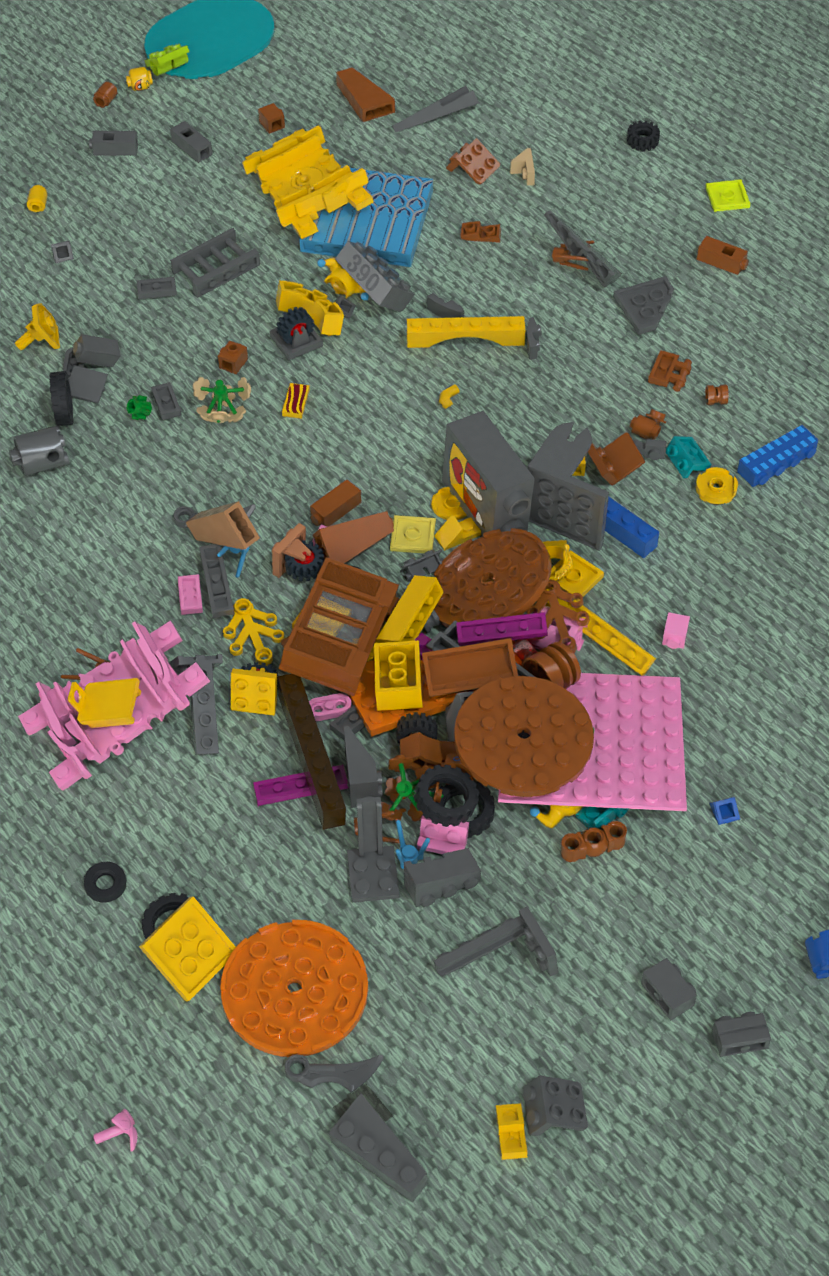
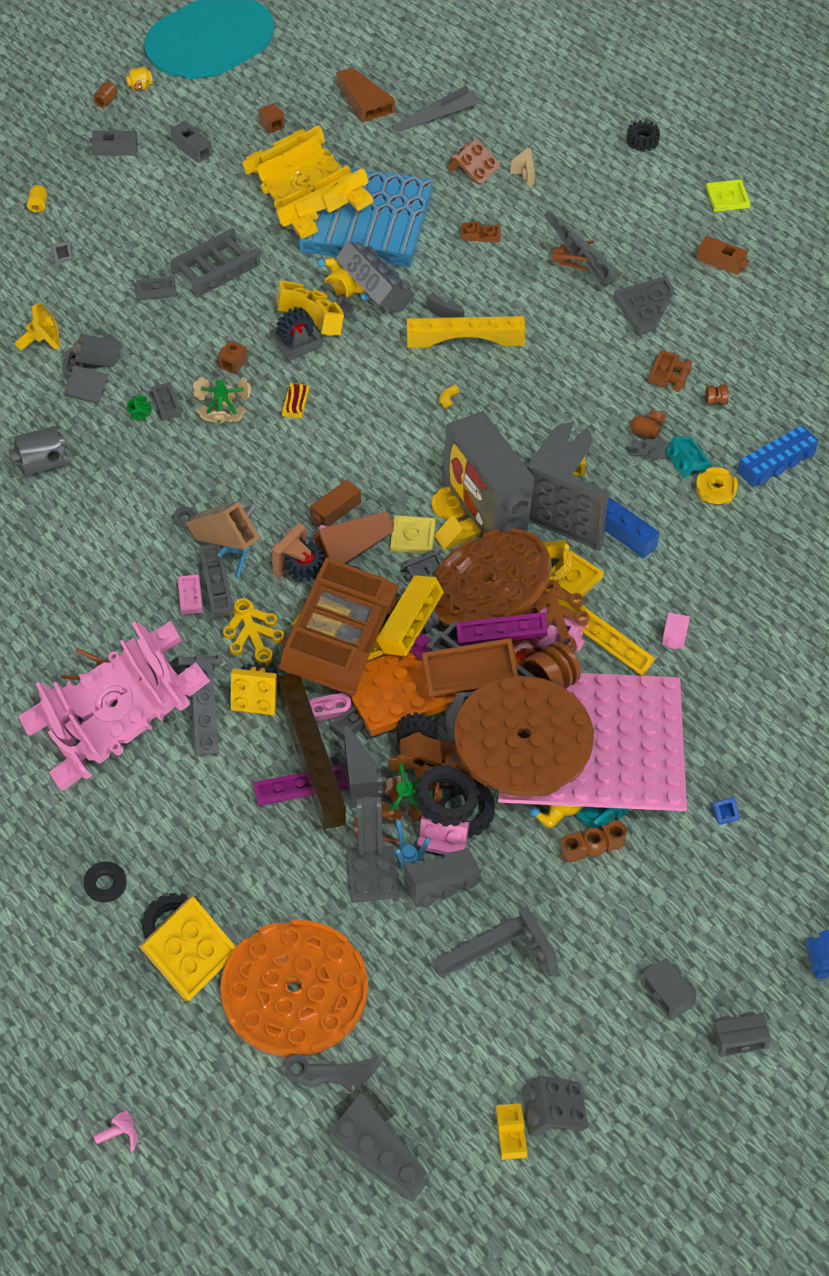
black tyre [49,371,74,426] -> none
yellow piece [68,678,141,728] -> none
lime plate [144,43,190,76] -> none
yellow brick [374,640,423,711] -> none
dark grey slope [526,317,542,360] -> none
dark orange bracket [588,432,645,485] -> none

